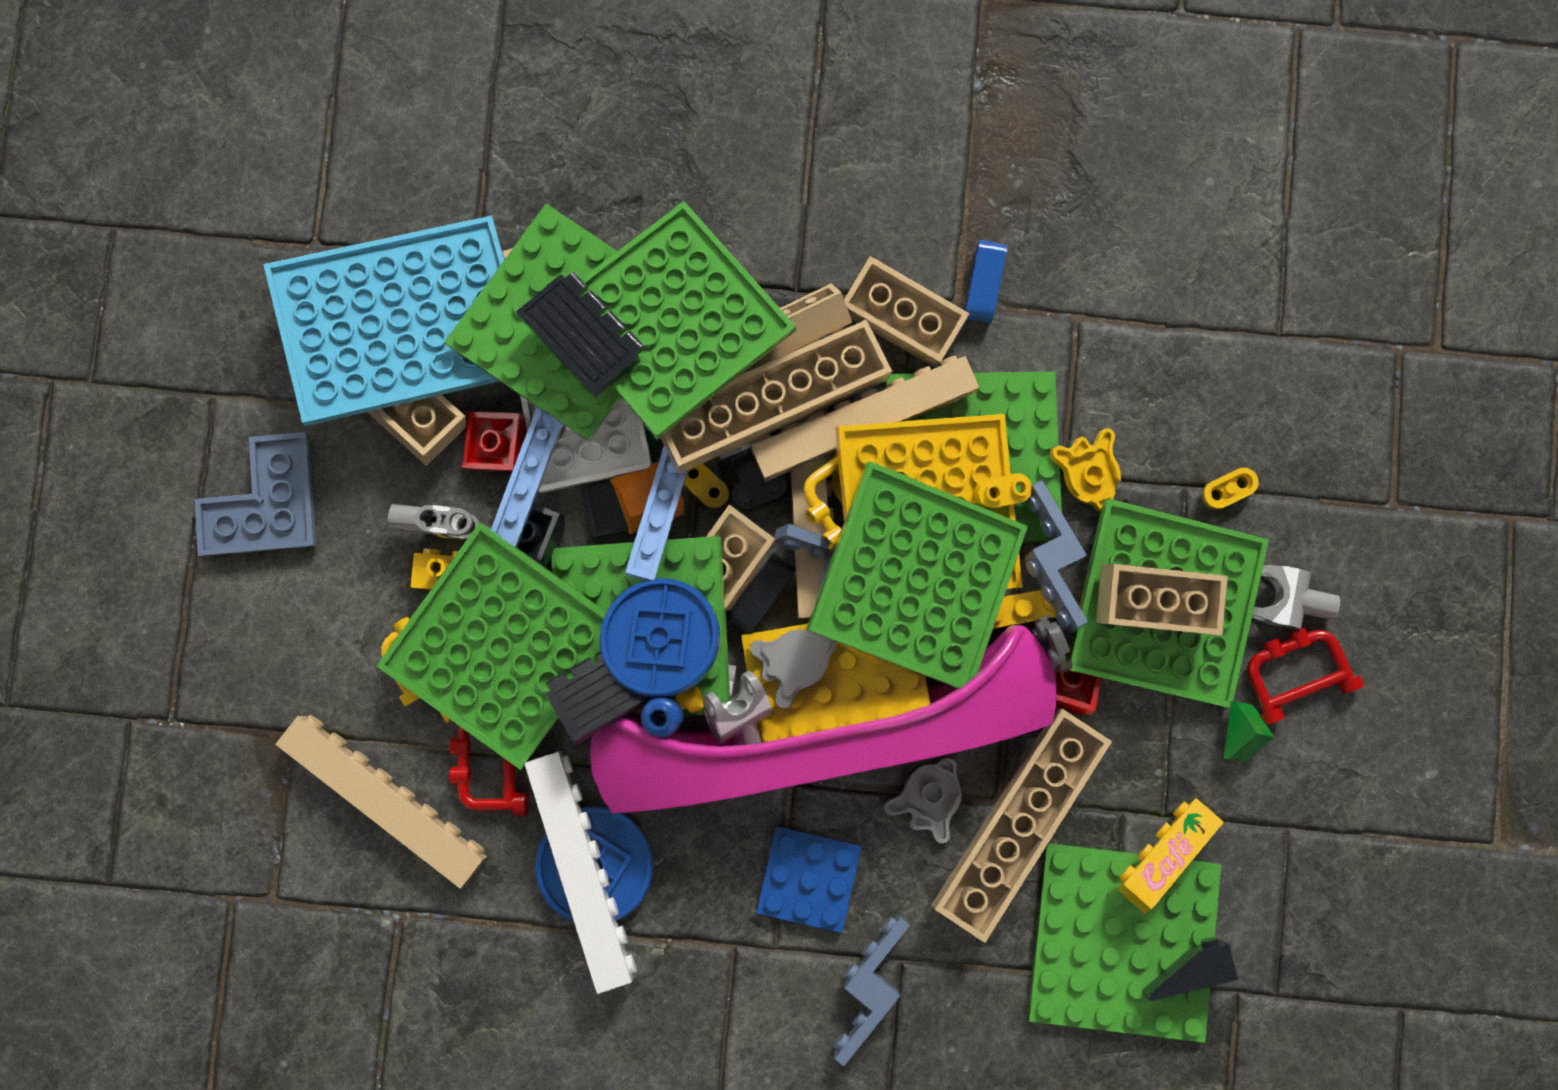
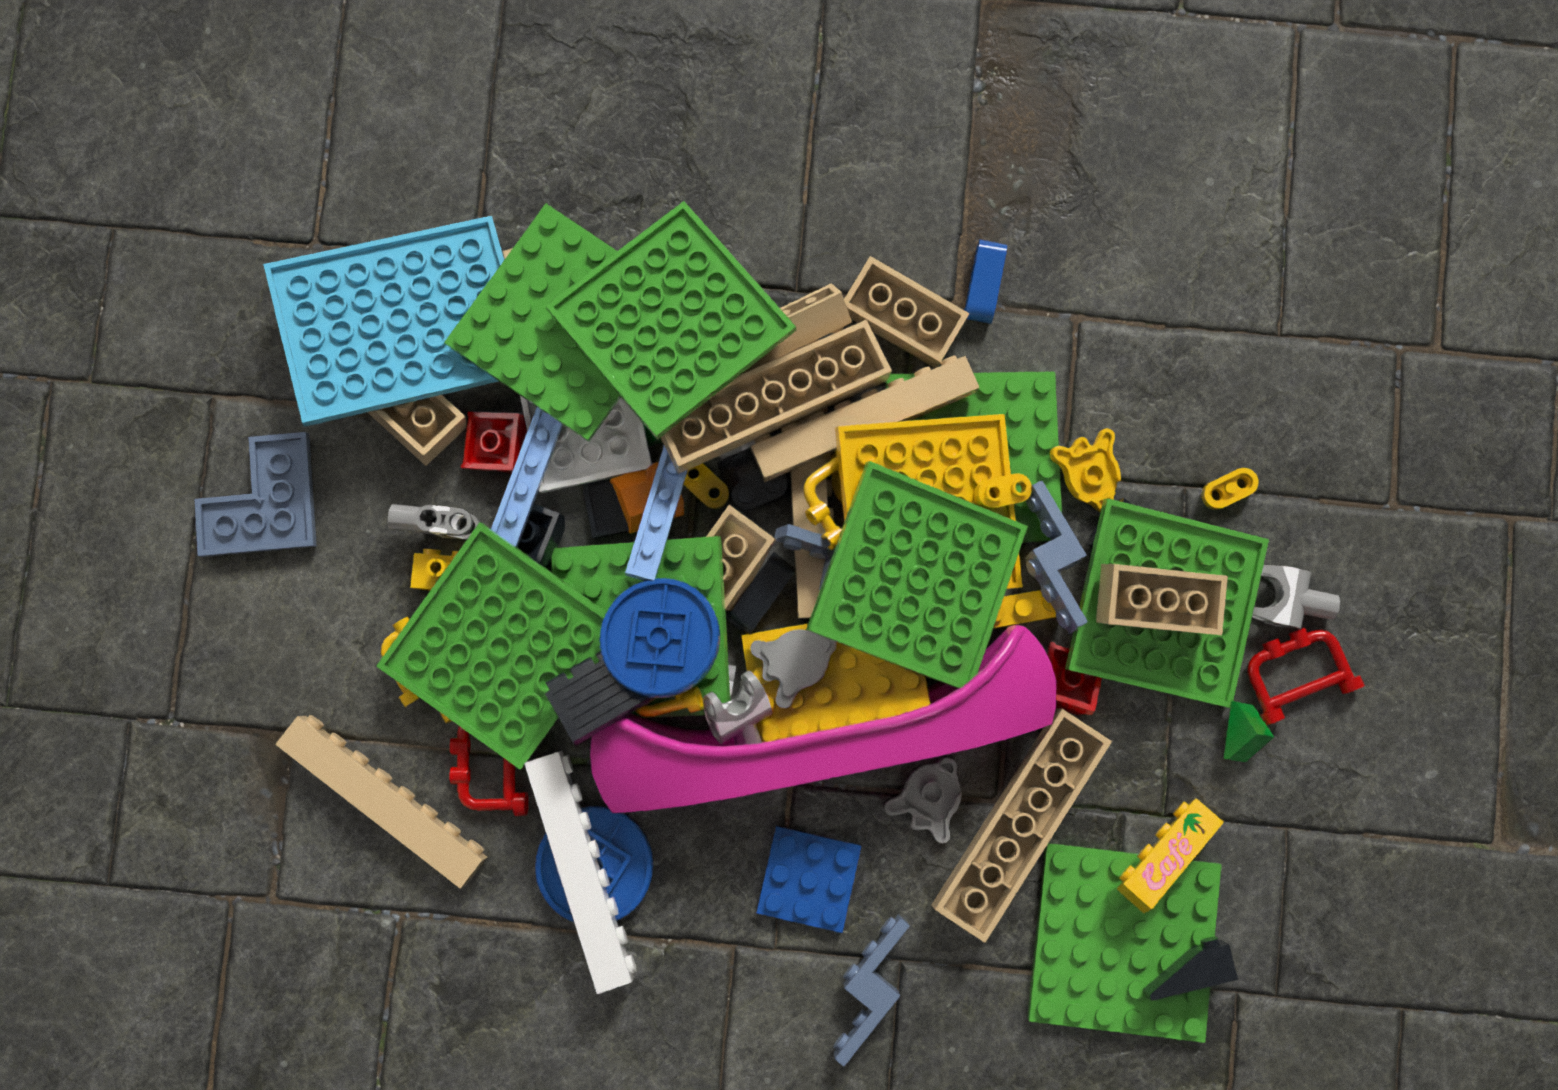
black hinge [516,272,645,399] -> none
blue head [641,697,683,737] -> none
dark grey plate [1031,614,1072,674] -> none

